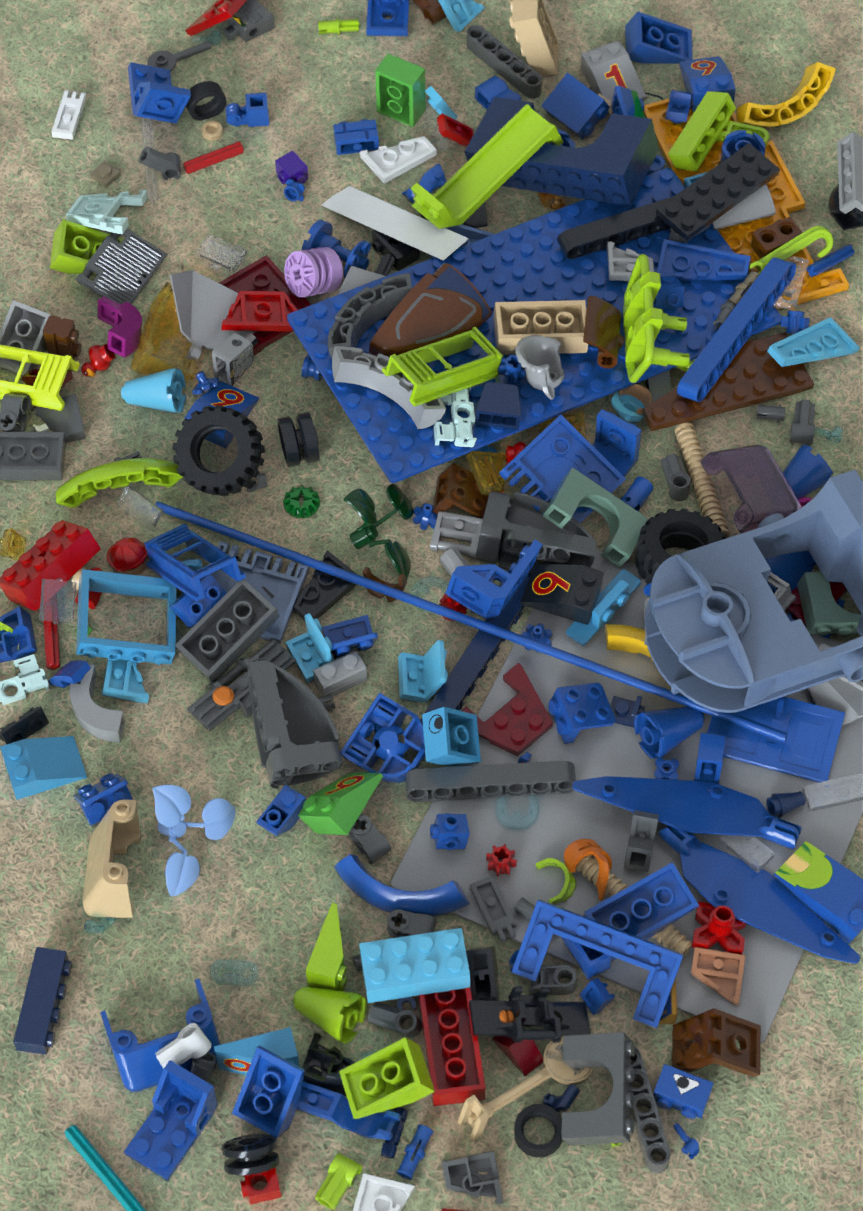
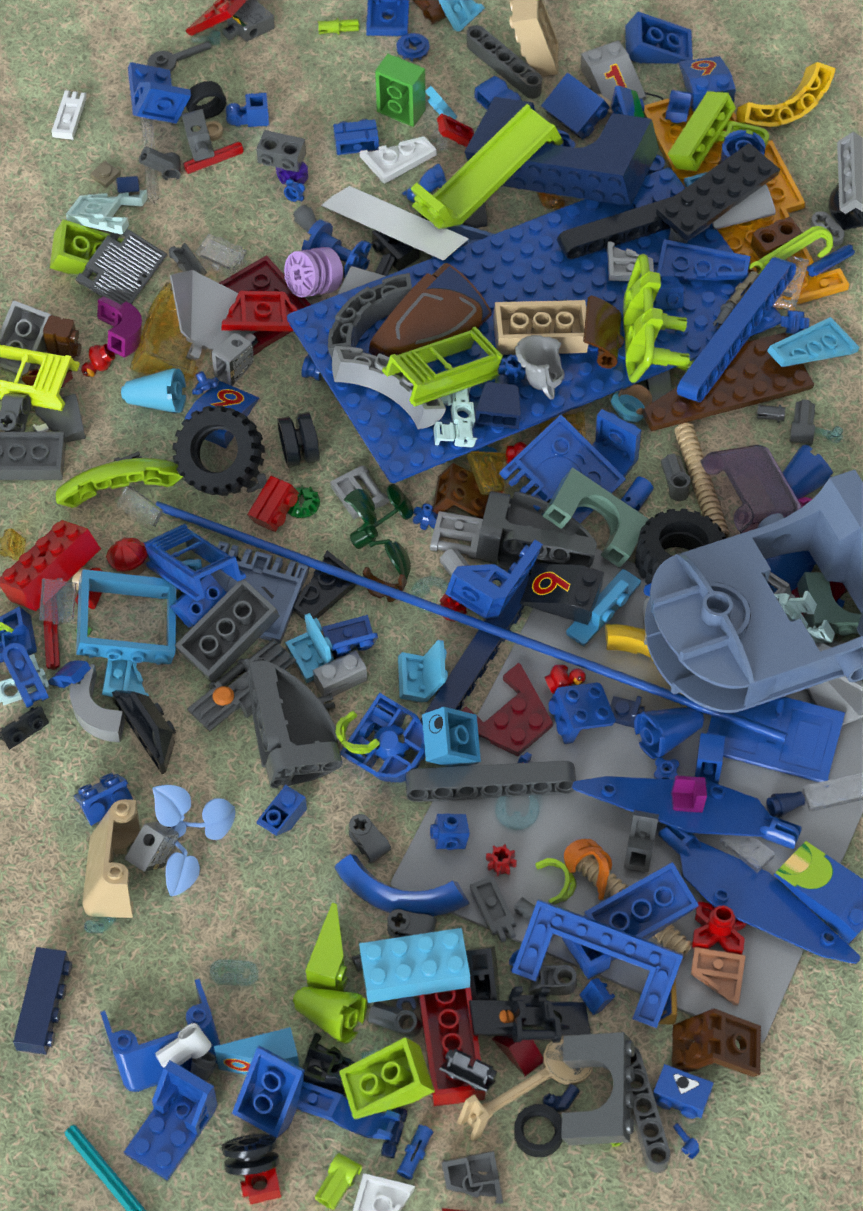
dark azure slope [0,736,87,800] -> none
bright green slope [298,772,383,835] -> none
blue plant [521,623,552,652] -> none
none -> blue plate [2,643,49,708]
none -> black wedge [112,690,176,774]
none -> dark blue slope [116,176,140,193]
none -> light grey torso [125,821,179,872]
none -> dark grey hinge [168,243,207,276]
none -> dark grey torso [182,109,215,161]
none -> red brick [247,476,299,532]
none -> dark grey brick [256,130,306,172]
none -> dark grey cone [293,205,317,236]
none -> light grey plate [330,465,389,519]
none -> lime helmet [335,711,380,755]
none -> blue gear [396,33,430,61]
none -> black hinge [439,1049,497,1092]
none -> red animal [544,665,586,694]
none -> magenta panel [671,776,707,813]
none -> light aqua piece [774,591,835,643]
none -> light grey beam [811,212,844,246]

